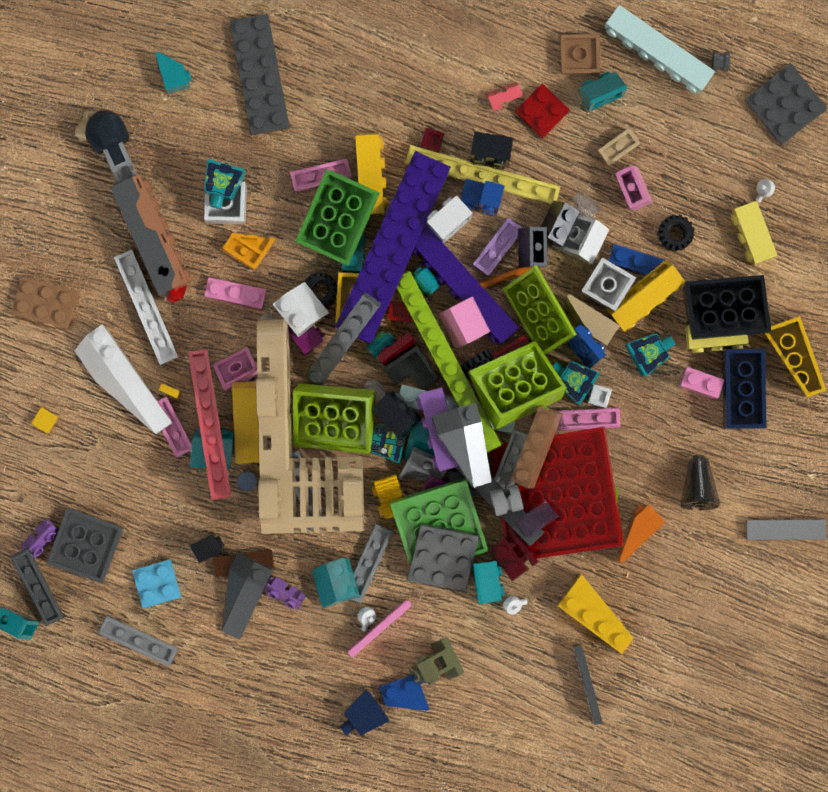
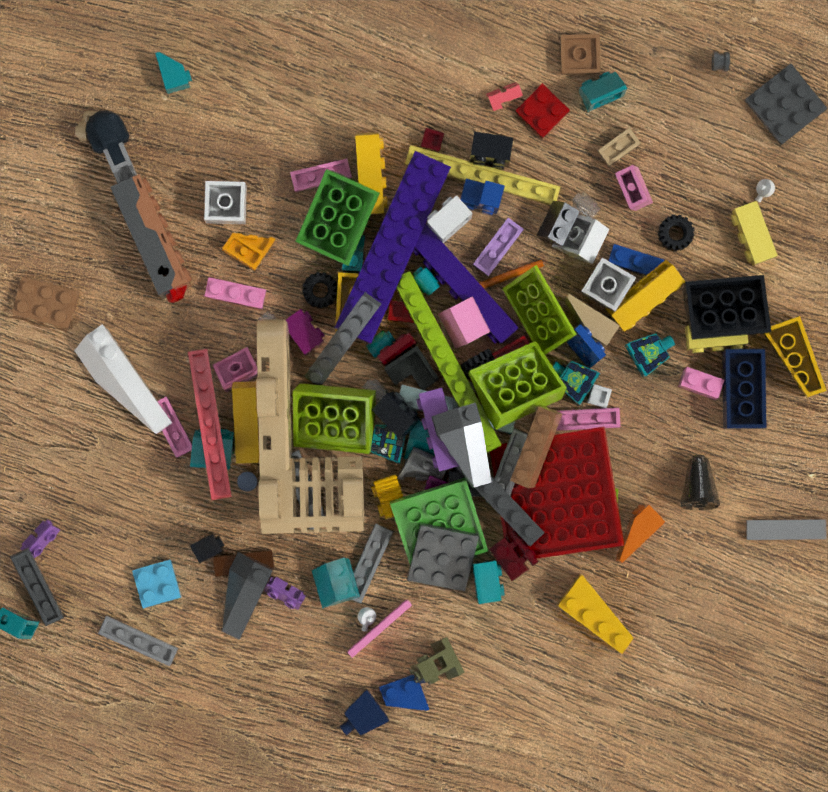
yellow tile [31,407,59,434] -> none
dark grey plate [47,508,124,584] -> none
white plate [114,250,179,365] -> none
yellow tile [159,384,181,399] -> none
torso [204,159,246,209] -> none
dark grey plate [230,14,290,136] -> none
white slope [273,282,329,337] -> none
light grey wheel [490,485,523,516] -> none
white piece [503,596,527,615] -> none
clear purple slope [516,501,559,538] -> none
black brick [518,227,547,268] -> none
dark grey tile [573,644,602,725] -> none
light aqua brick [604,5,715,95] -> none

